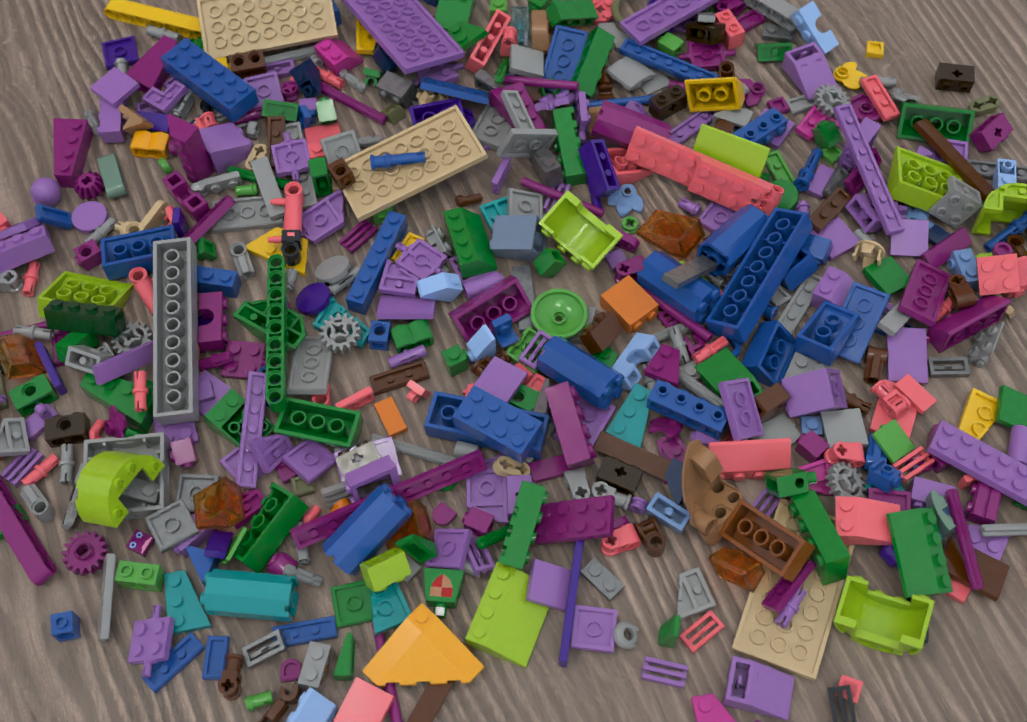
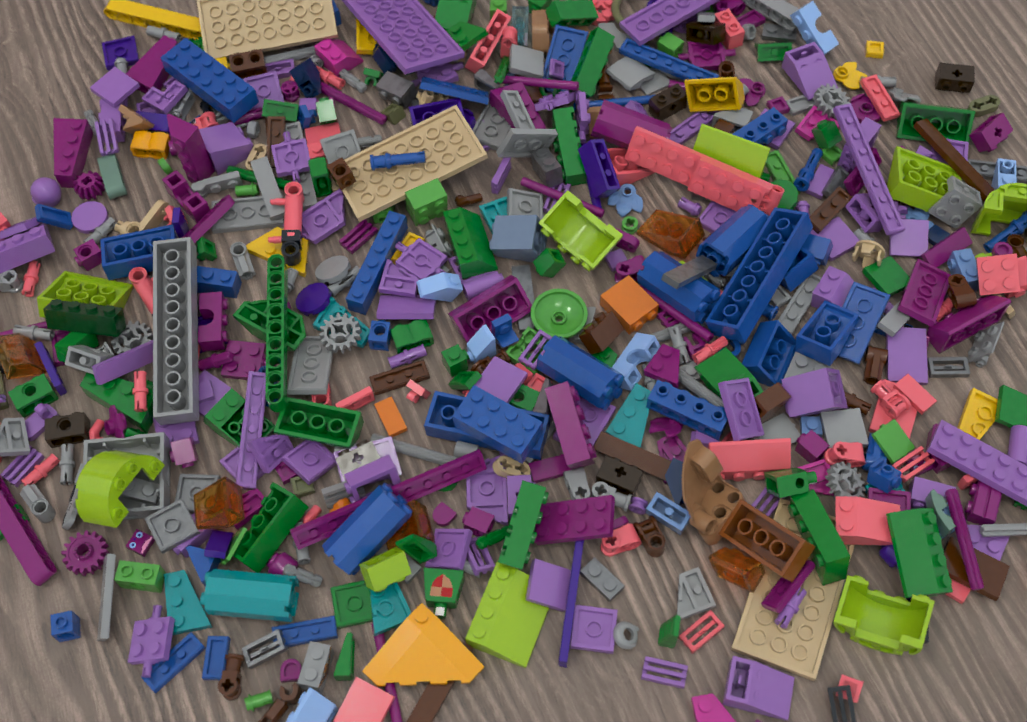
none -> medium lavender tile [94,118,119,156]
none -> bright green brick [405,178,448,226]
none -> green tile [448,371,482,390]
none -> medium lavender slope [549,58,565,80]
none -> light grey tile [742,24,756,40]

